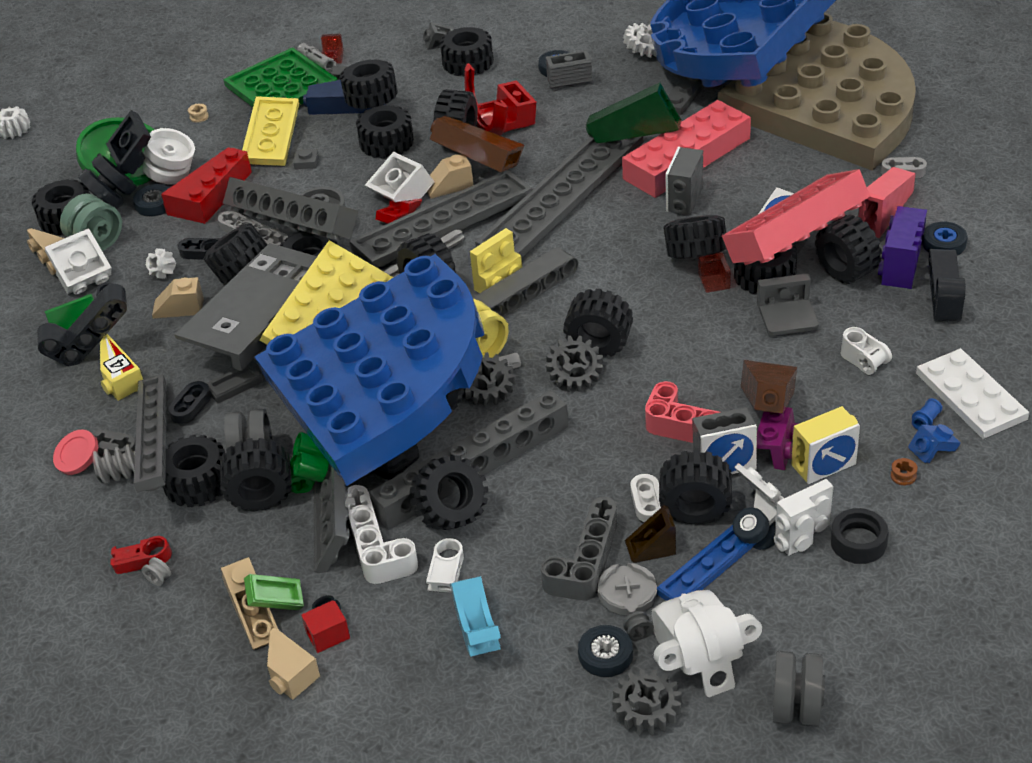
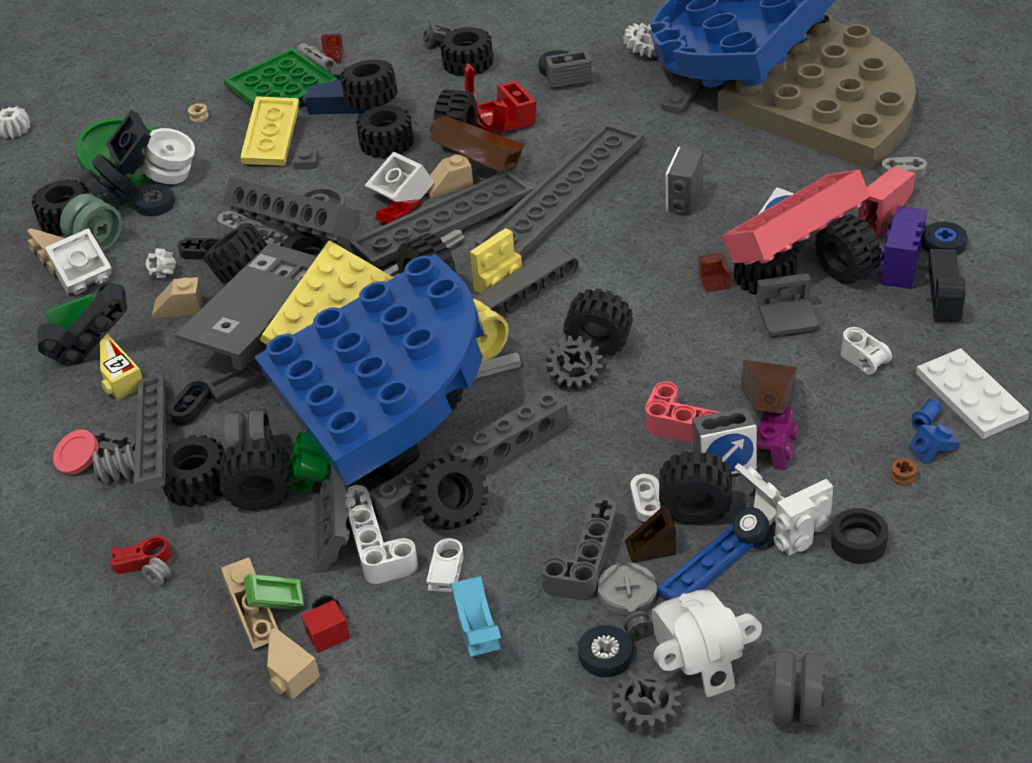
red wedge [161,147,252,224] -> none
dark grey gear [463,352,515,406] -> none
dark green slope [586,82,681,144] -> none
coral brick [622,100,751,198] -> none
black tyre [663,215,727,259] -> none
piece [791,406,860,484] -> none

